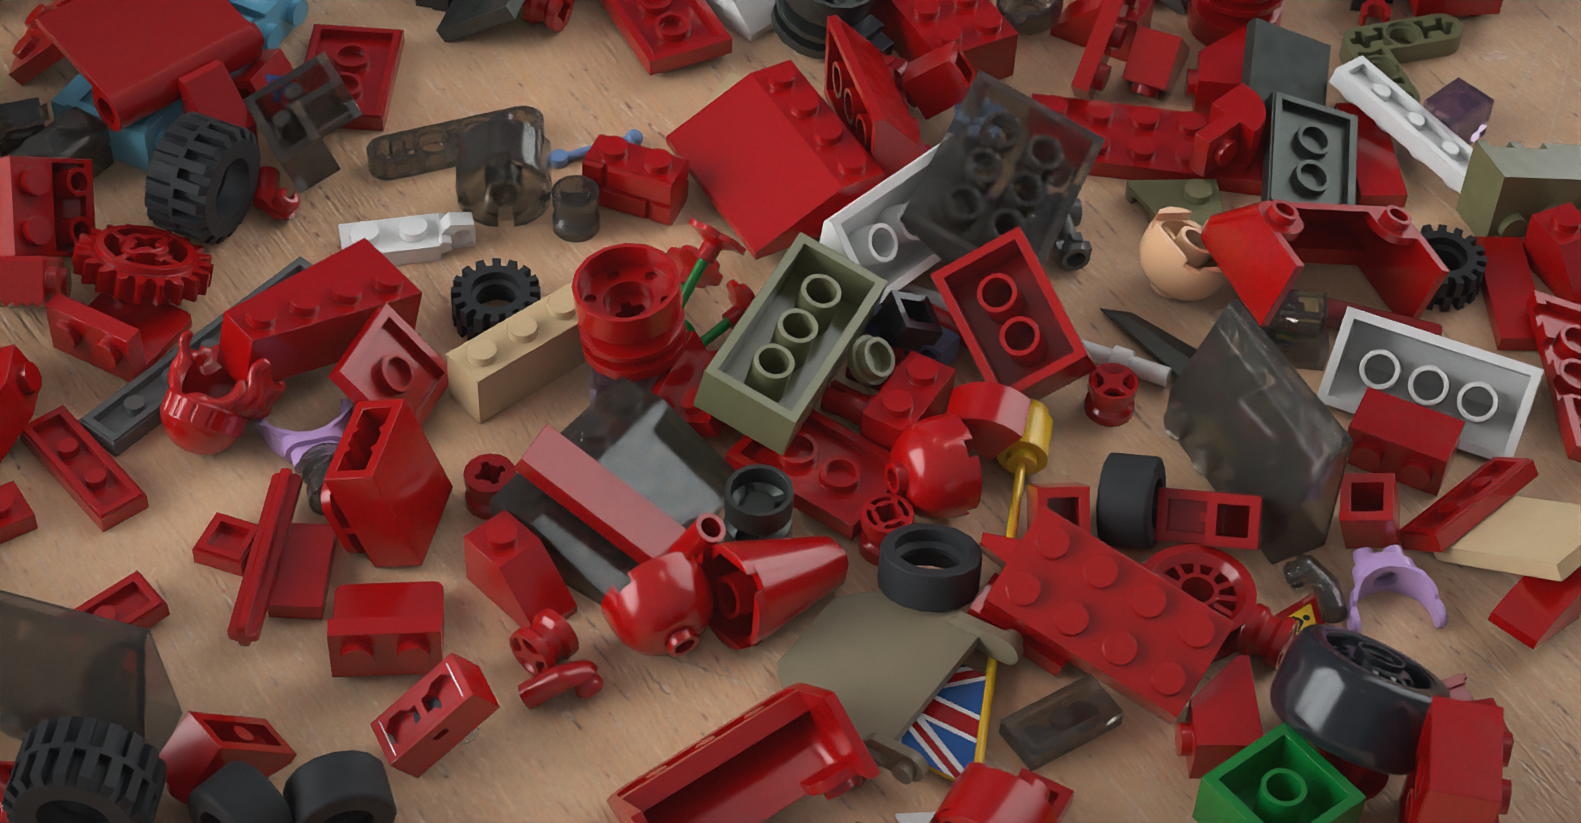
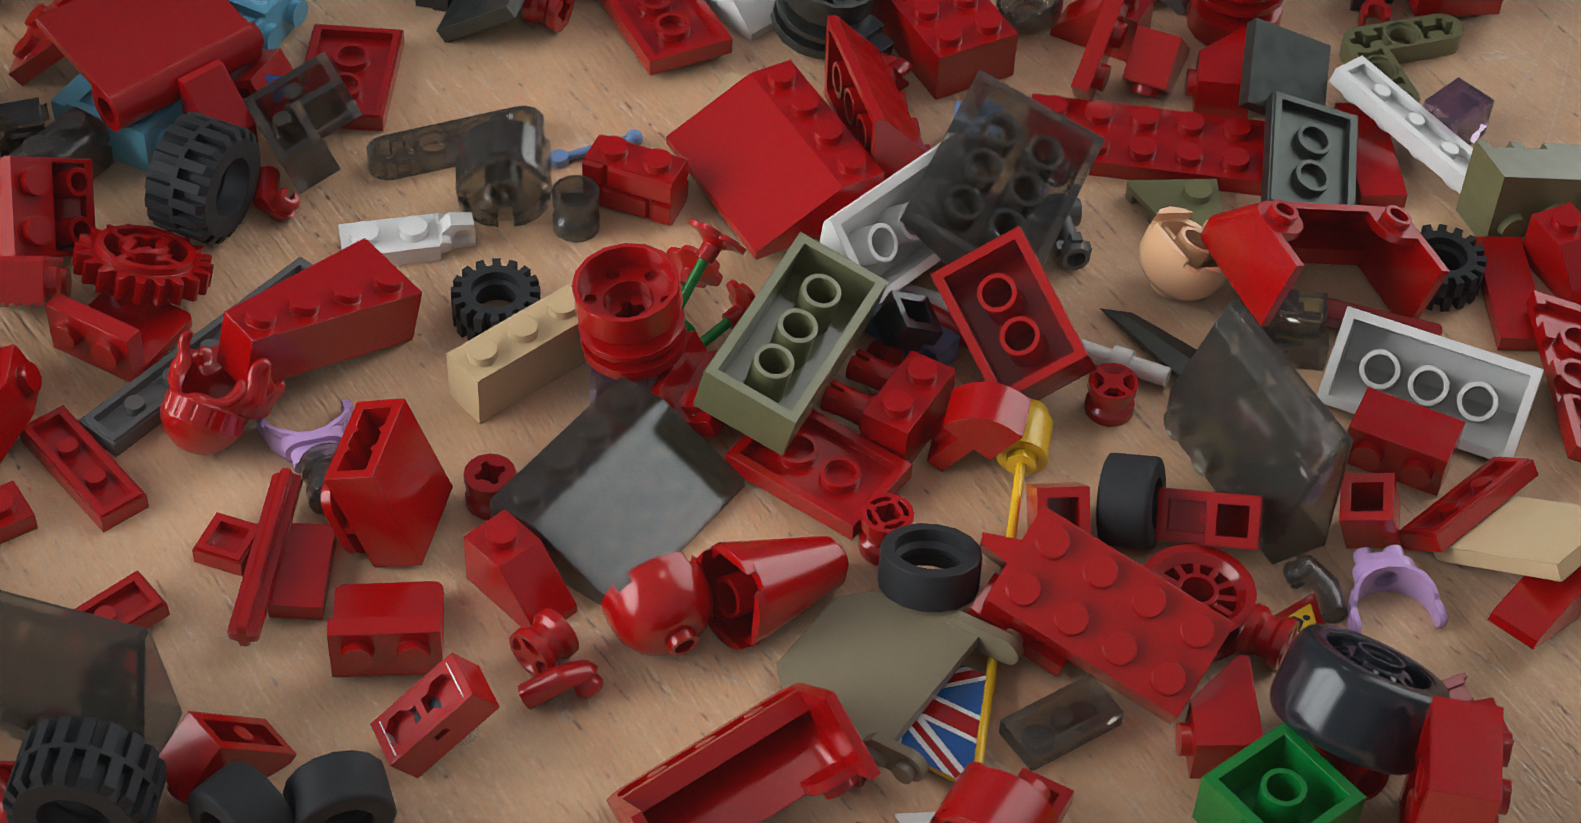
red plate [328,303,448,427] -> none
piece [513,424,726,564] -> none
pearl dark grey wheel [723,464,794,542] -> none
olive plate [847,335,895,387] -> none
red cylinder [885,413,982,520] -> none
red brick [902,39,978,120] -> none
red brick [1189,83,1266,177] -> none

